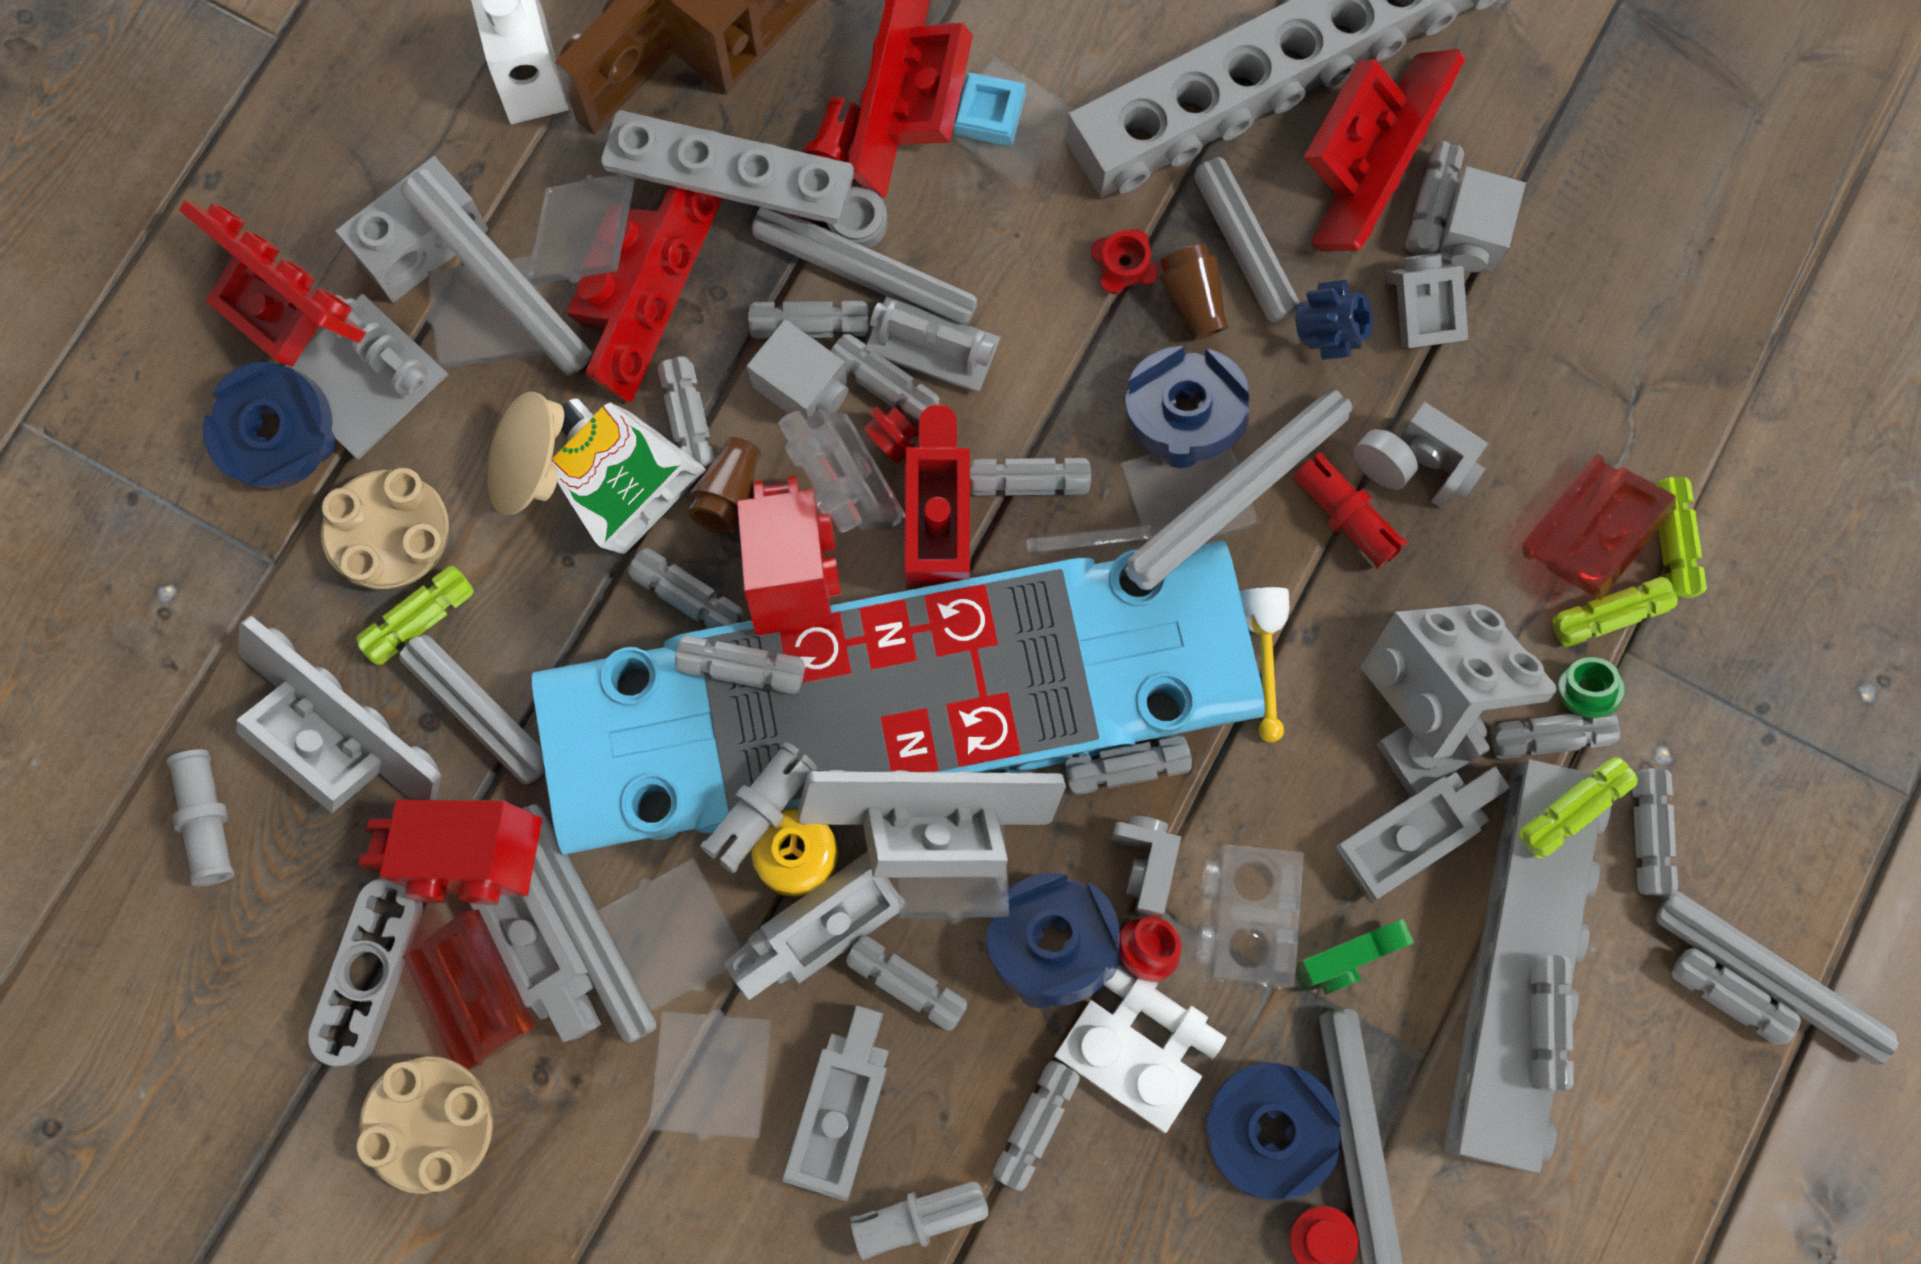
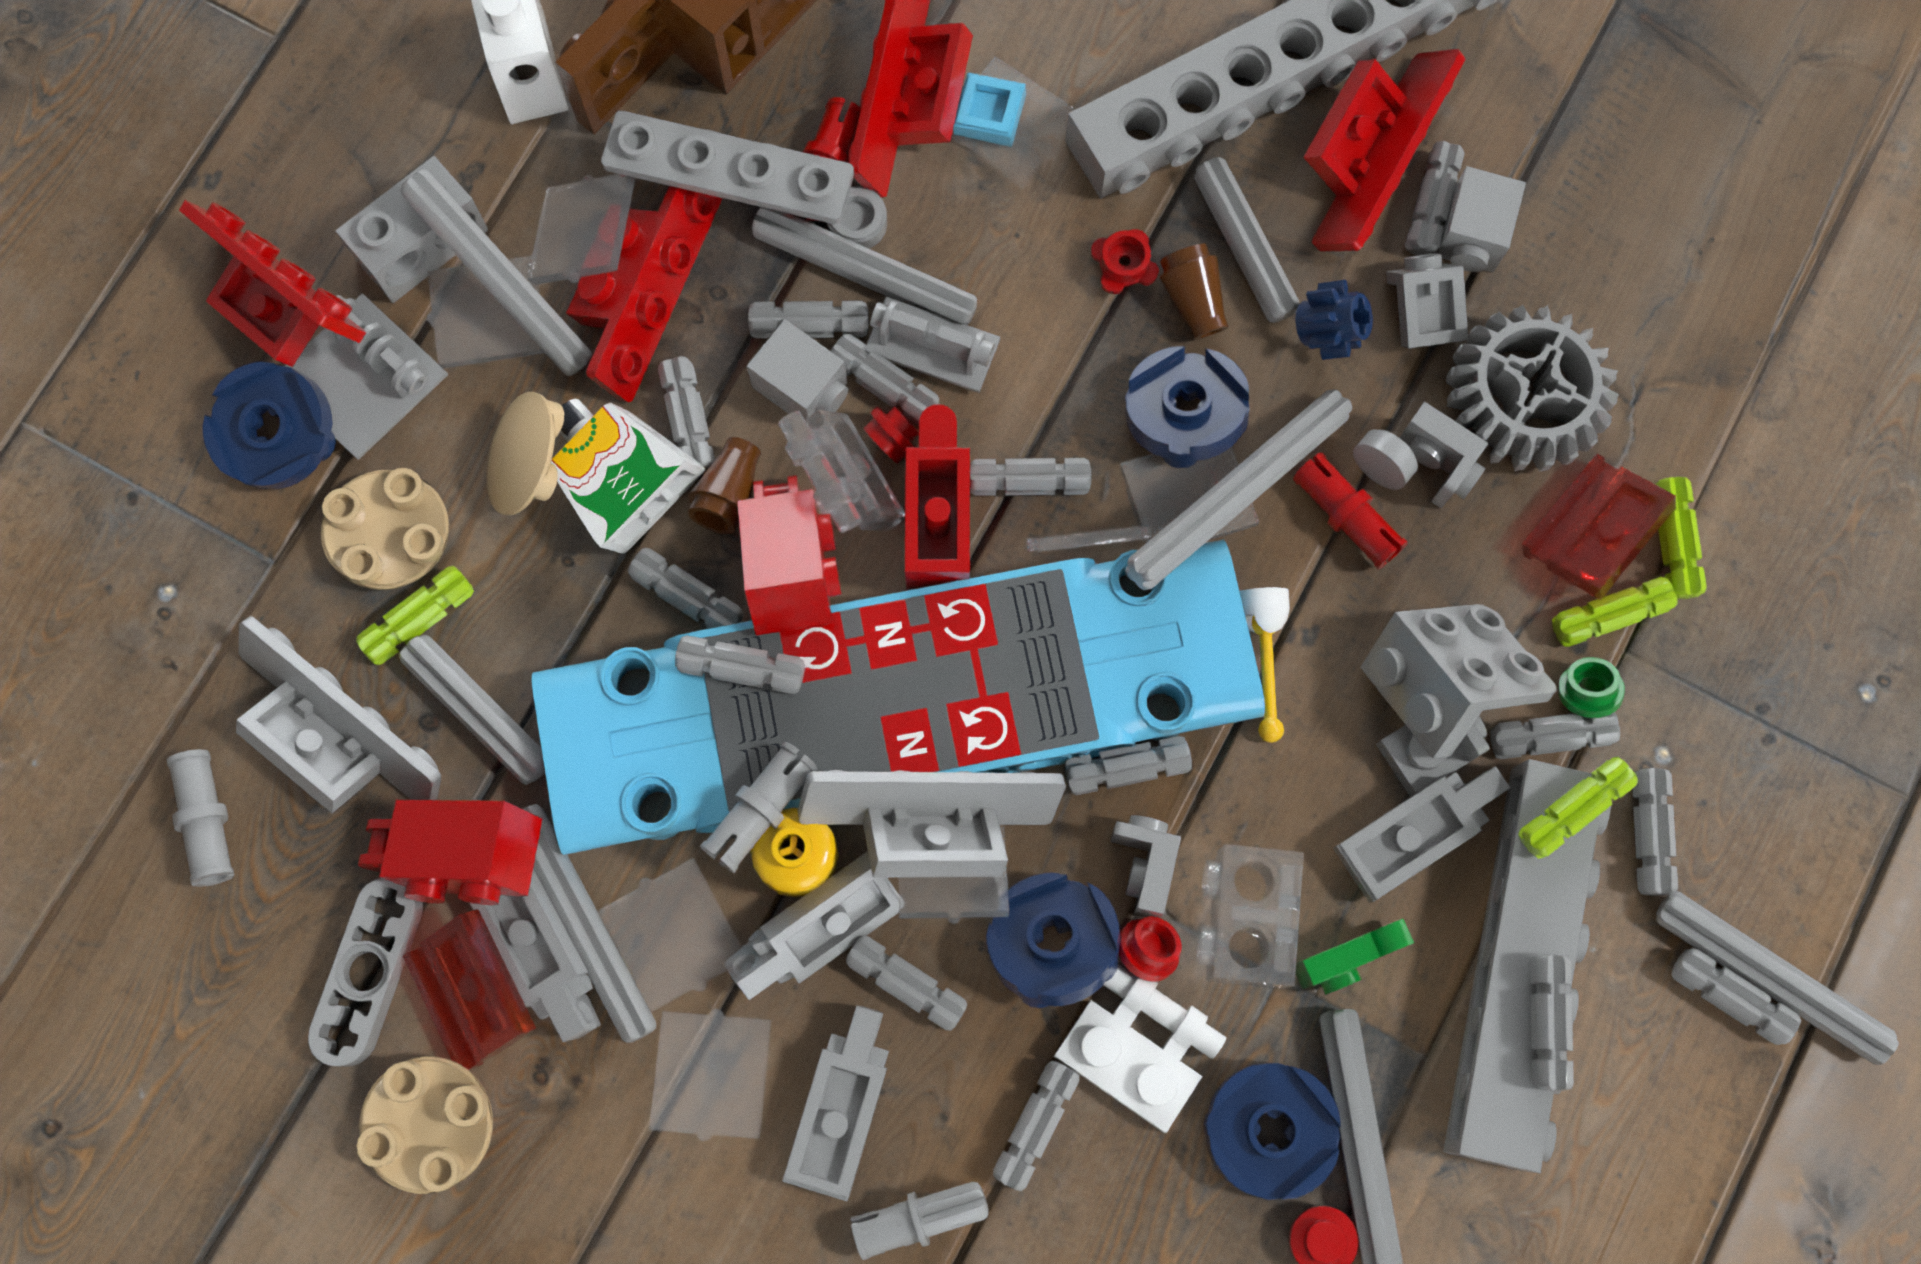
none -> light grey gear [1446,305,1619,472]

